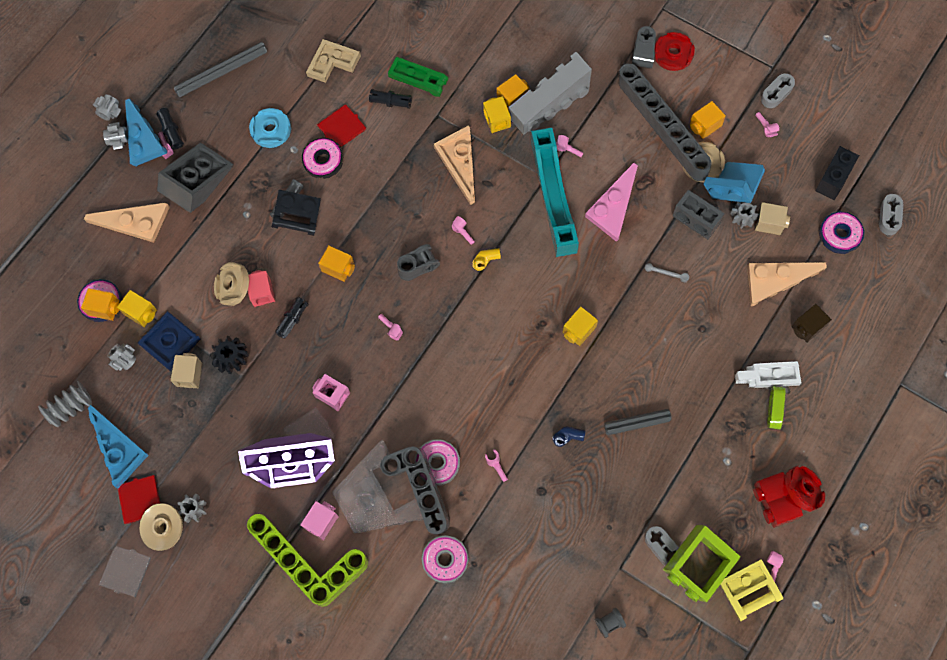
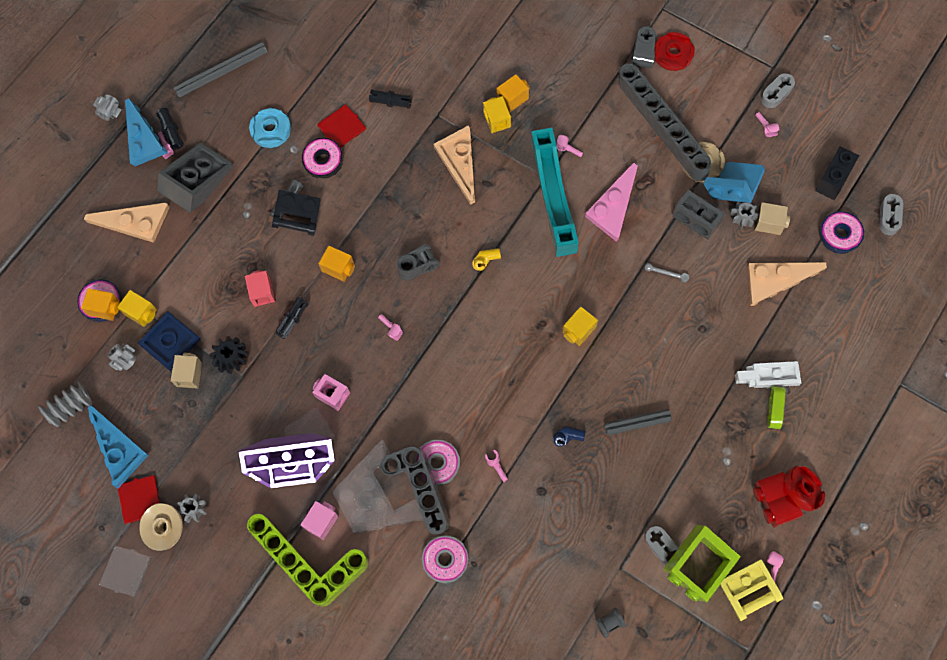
light grey gear [103,122,128,150] -> none
tan tile [214,262,249,306] -> none
tan plate [306,39,361,83] -> none
green plate [388,57,449,97] -> none
bright pink hand [452,216,475,245] -> none
light grey wedge [509,52,592,135] -> none
light orange brick [690,101,726,139] -> none
dark brown brick [792,304,832,343] -> none

